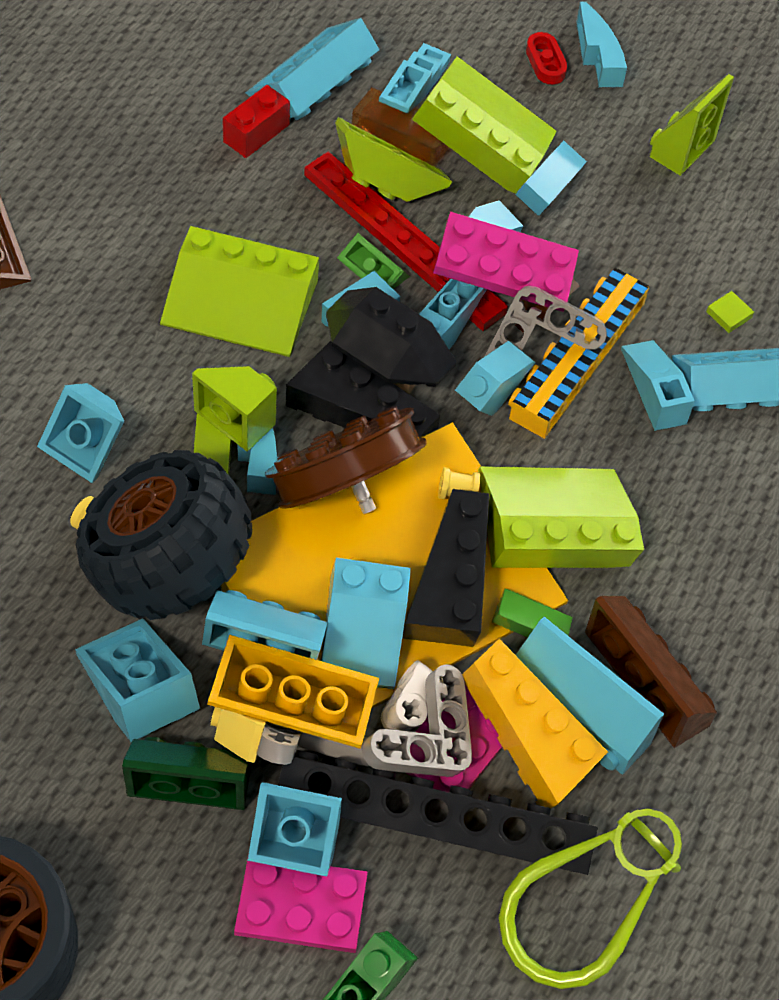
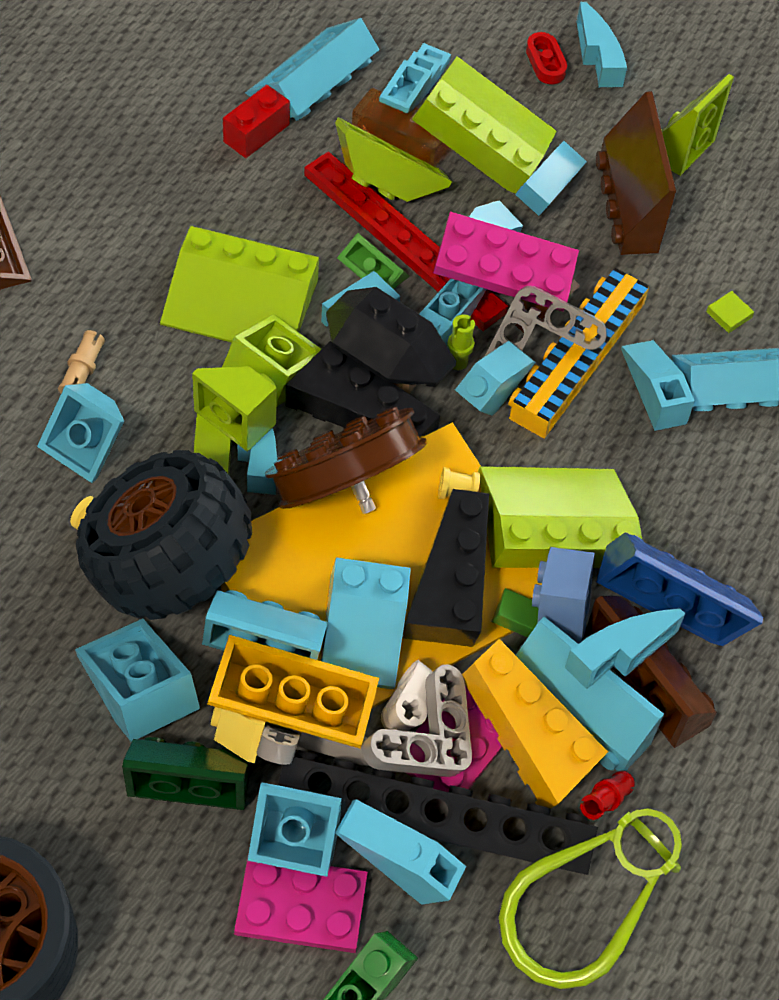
none -> tan pin [58,330,105,393]
none -> lime slope [222,314,321,407]
none -> medium azure slope [335,799,466,905]
none -> lime pin [447,314,475,370]
none -> medium blue slope [532,547,595,644]
none -> medium azure slope [565,608,685,689]
none -> red pin [580,771,635,820]
none -> reddish brown slope [596,91,676,255]
none -> blue slope [596,532,763,646]

